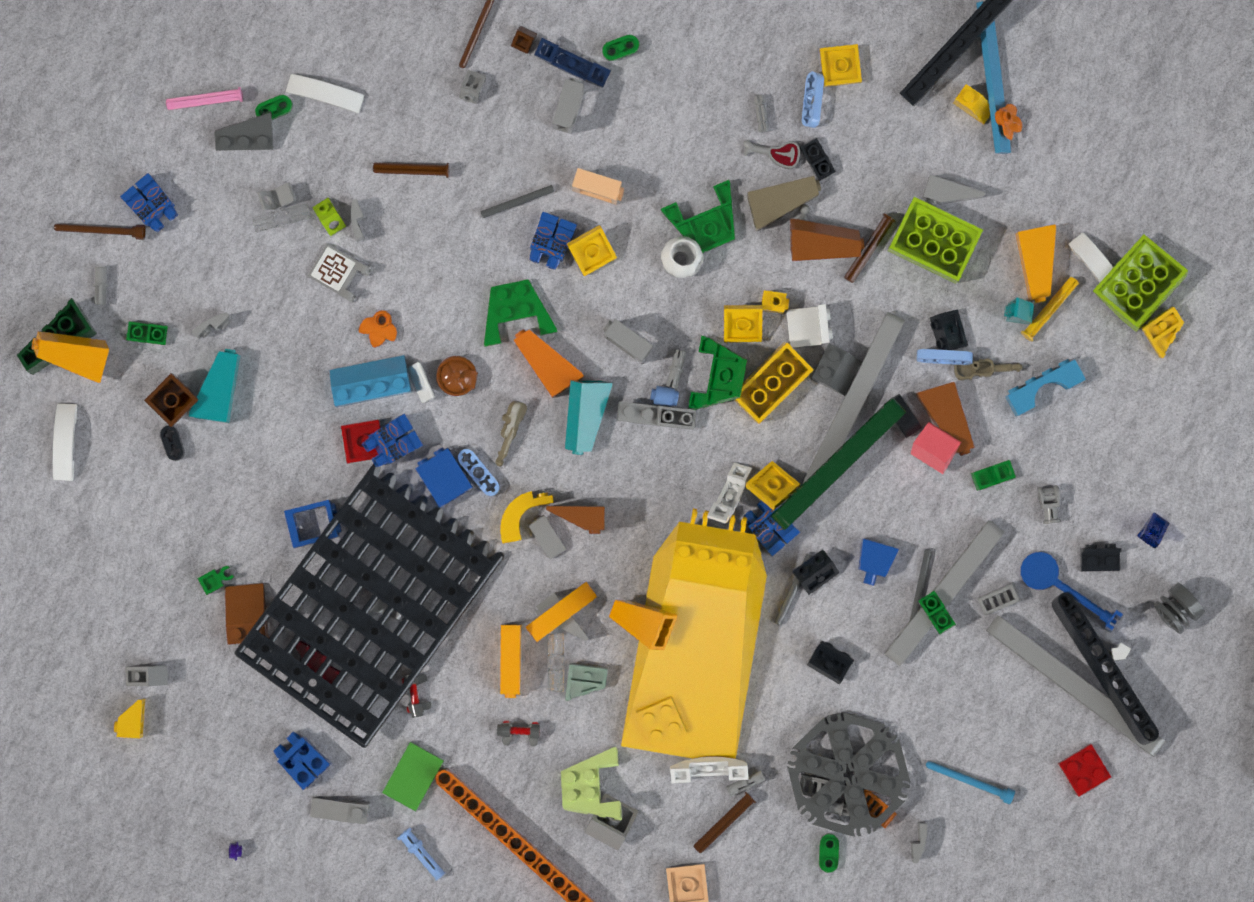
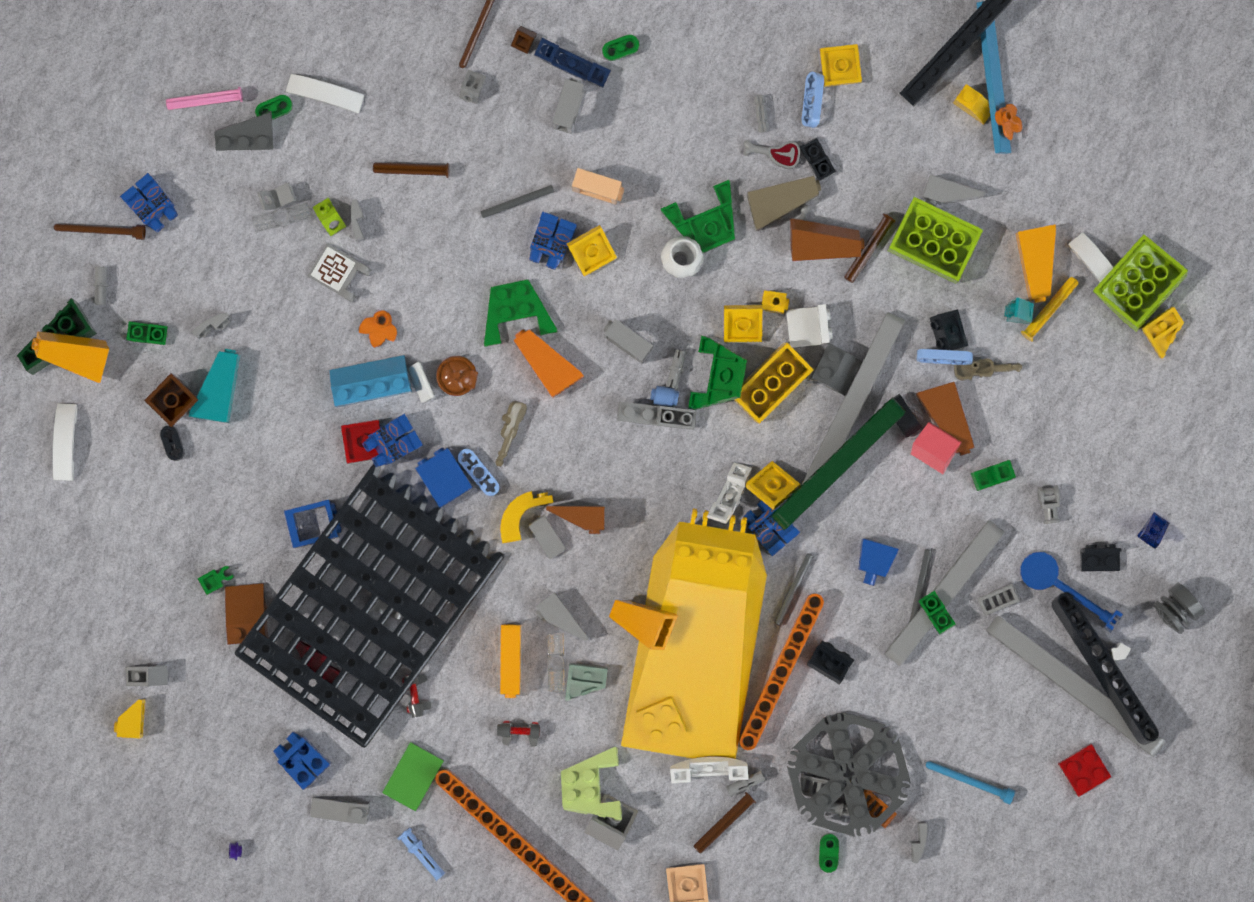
light orange slope [525,582,597,642] -> none
teal slope [565,380,612,455] -> none
black bracket [792,550,840,595] -> none
dark azure arch [1005,359,1086,416] -> none
none -> orange beam [739,593,824,750]

